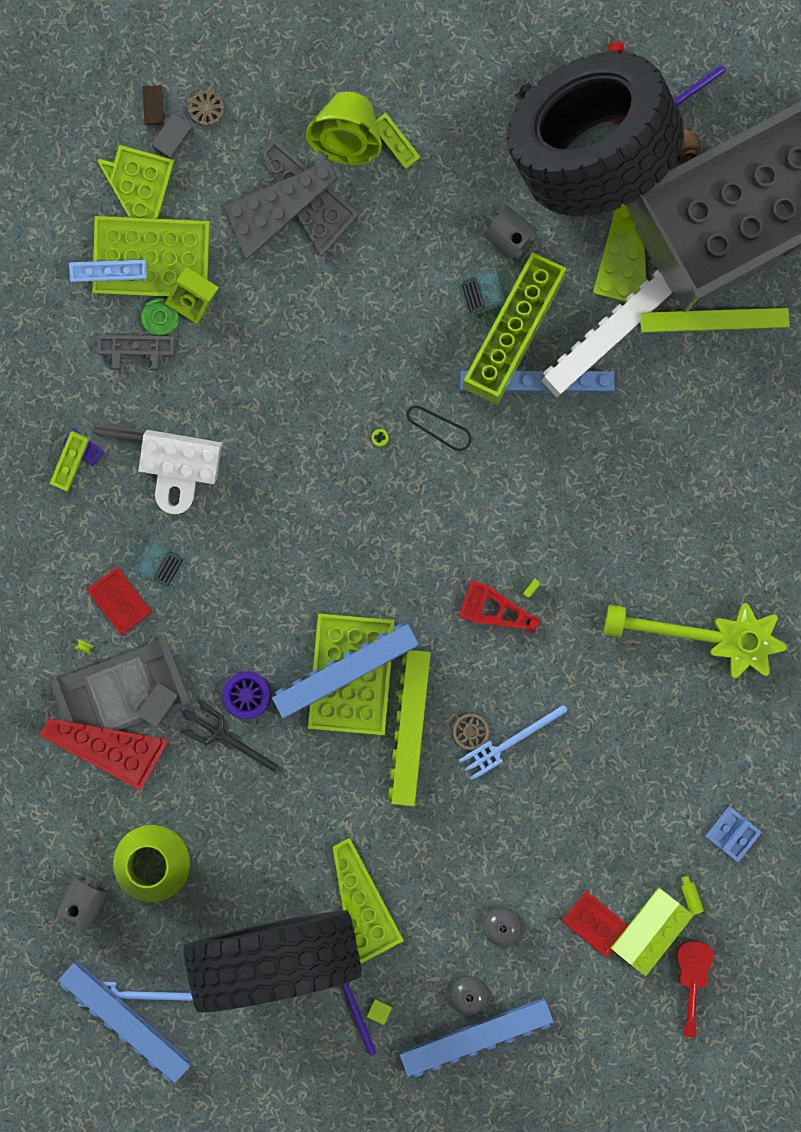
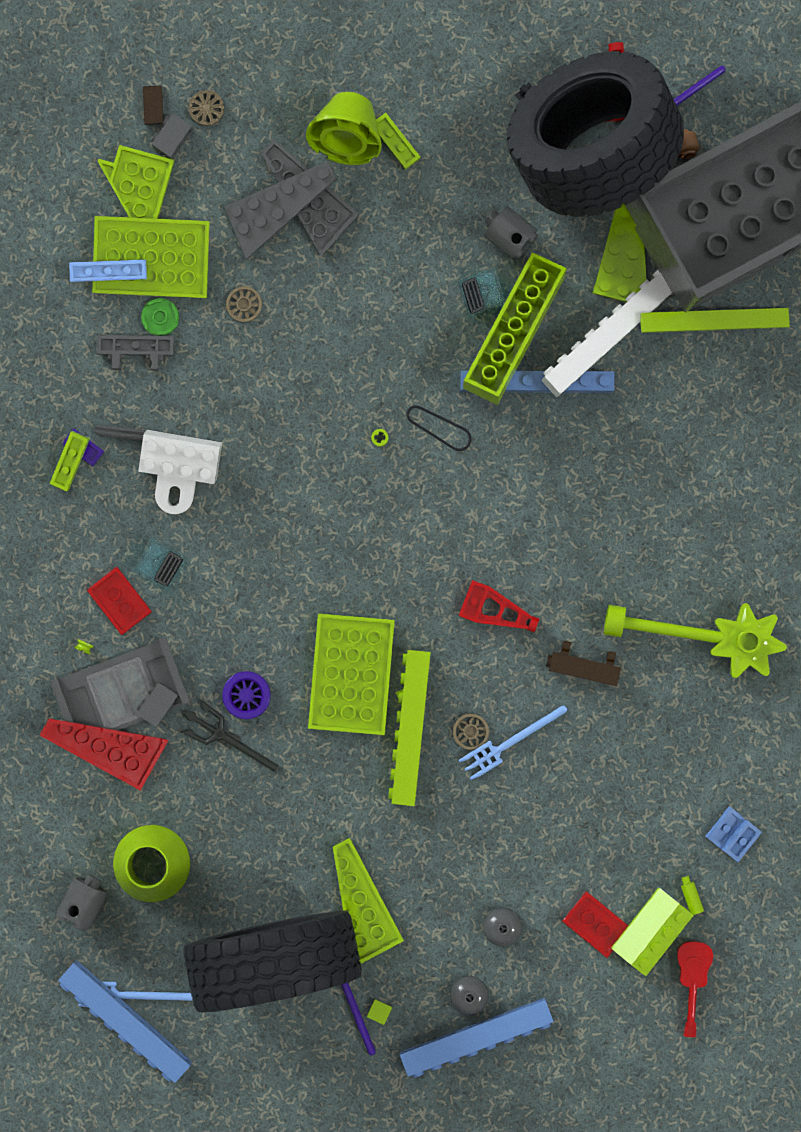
lime slope [165,267,219,324] -> none
medium blue brick [272,623,420,718] -> none
lime tile [522,579,540,598] -> none
none -> dark tan wheel [226,286,262,322]
none -> dark brown brick [546,641,621,686]

